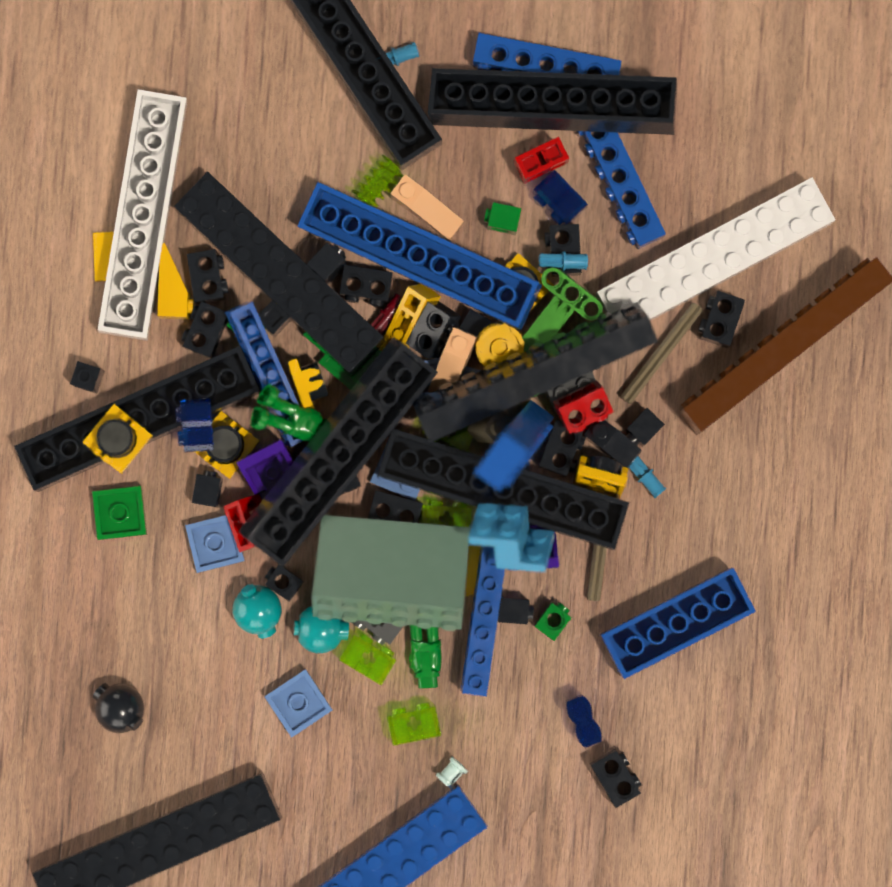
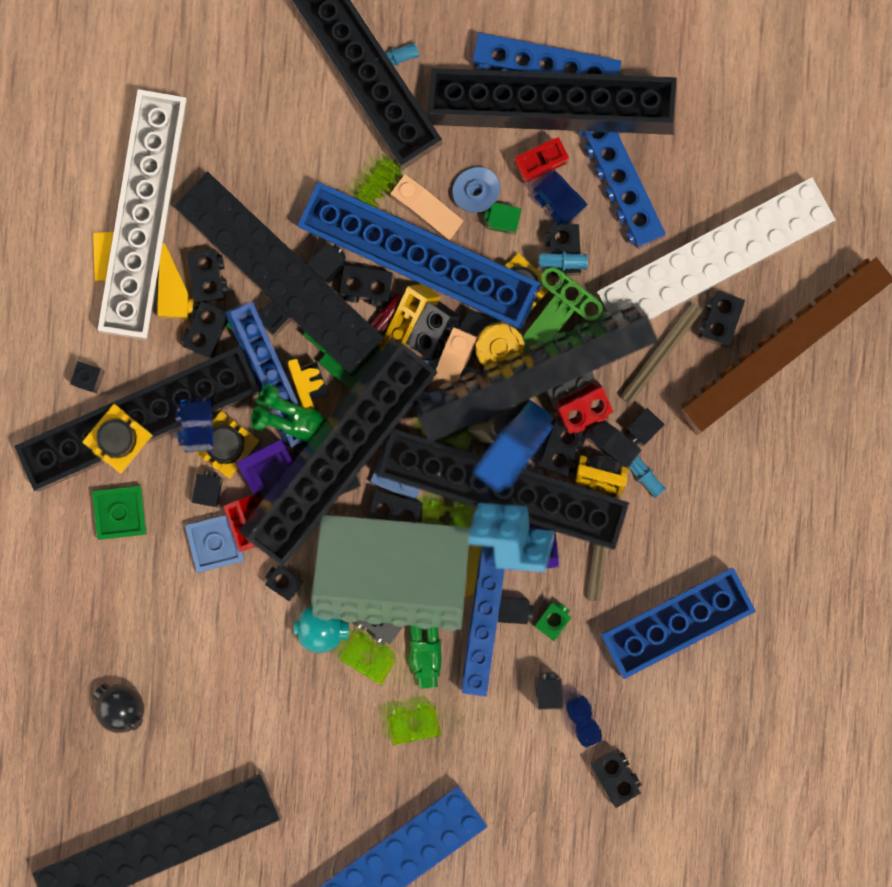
teal brick [232,584,282,639] -> none
medium blue plate [265,669,333,738] -> none
light aqua bush [436,757,468,789] -> none
none -> medium blue dish [452,167,500,213]
none -> black brick [535,672,563,709]

